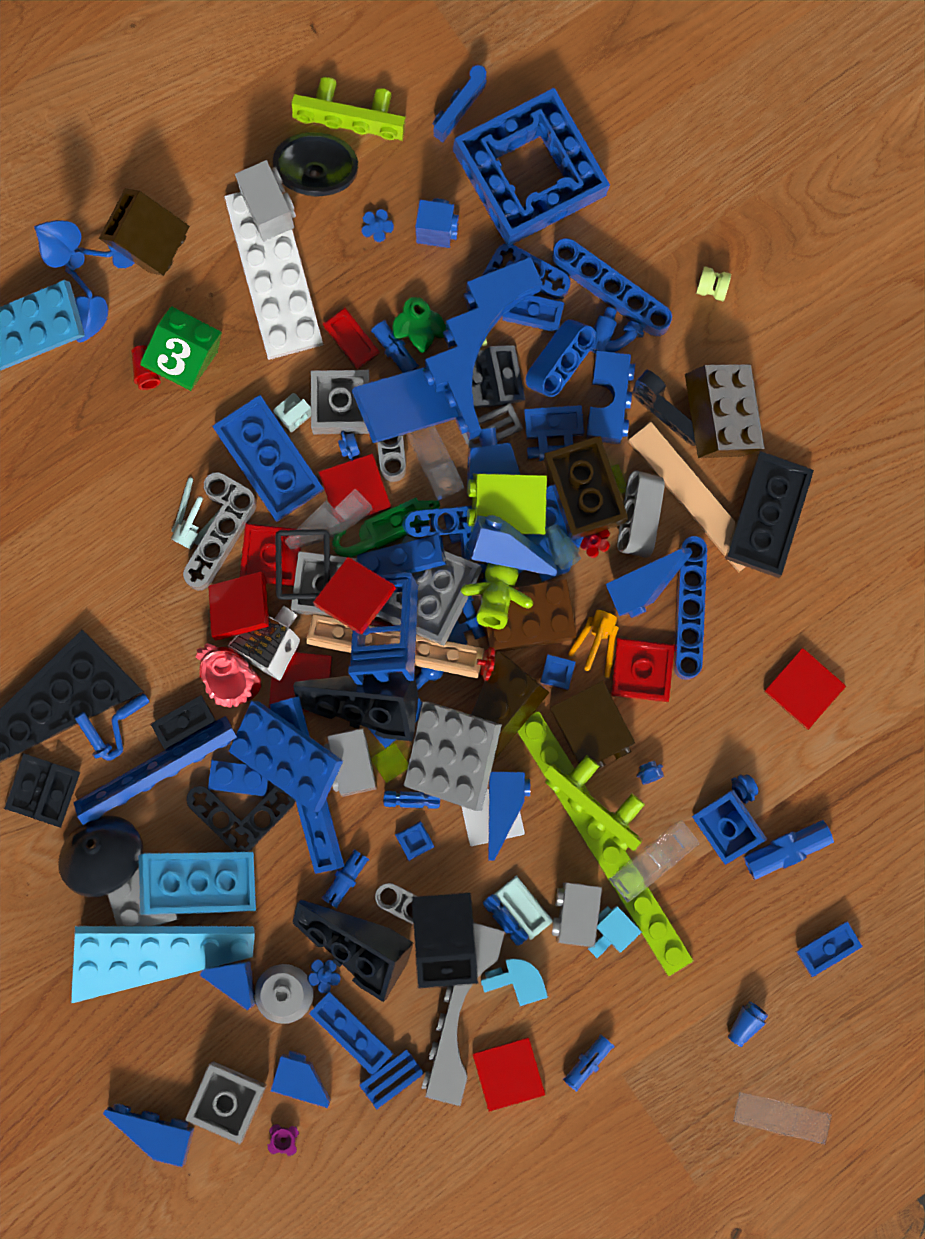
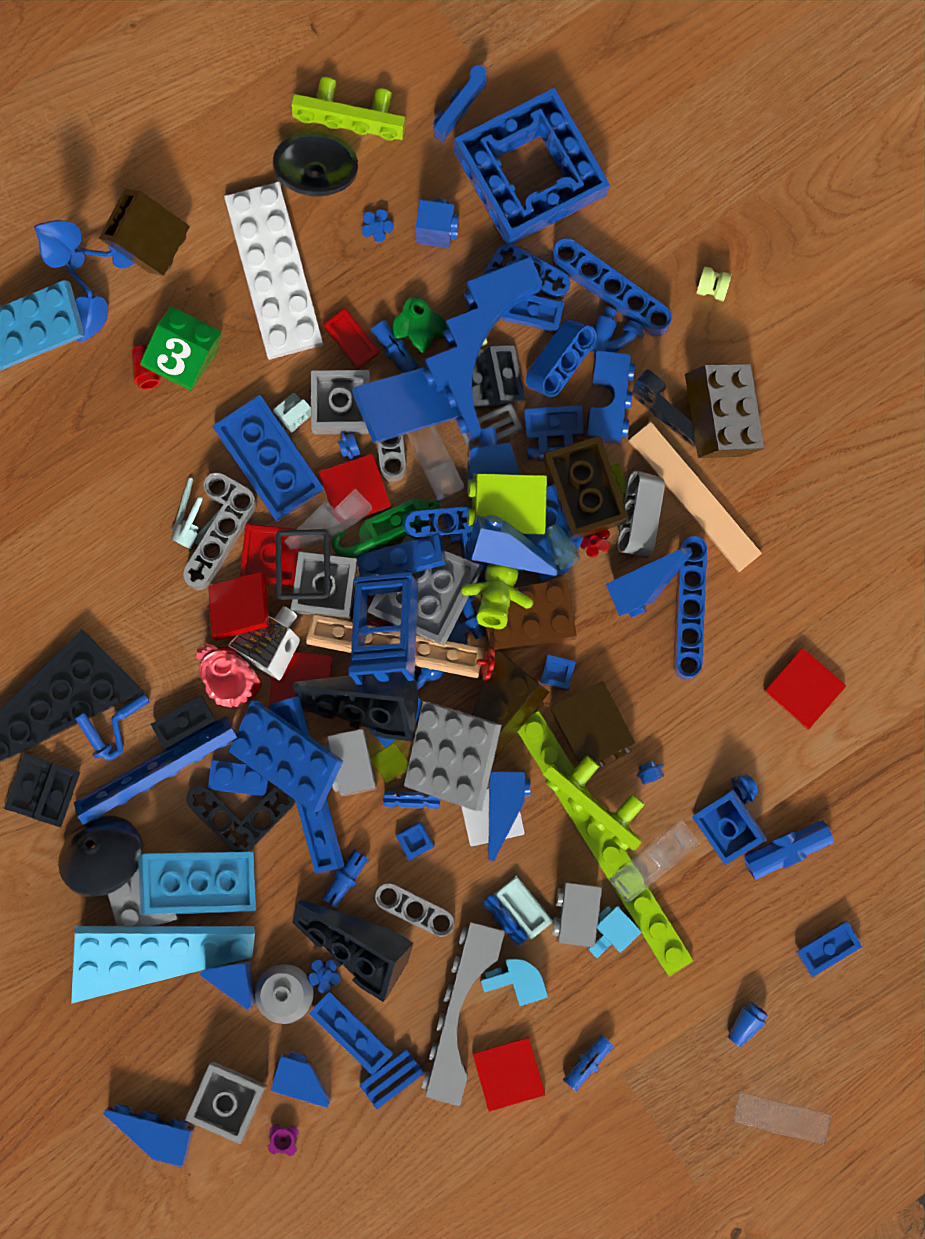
light grey brick [235,160,296,242] -> none
red tile [313,557,396,635] -> none
black slope [412,892,478,989] -> none
light orange plant [568,610,619,678] -> none
red tile [611,638,675,703] -> none
black plate [725,451,814,578] -> none

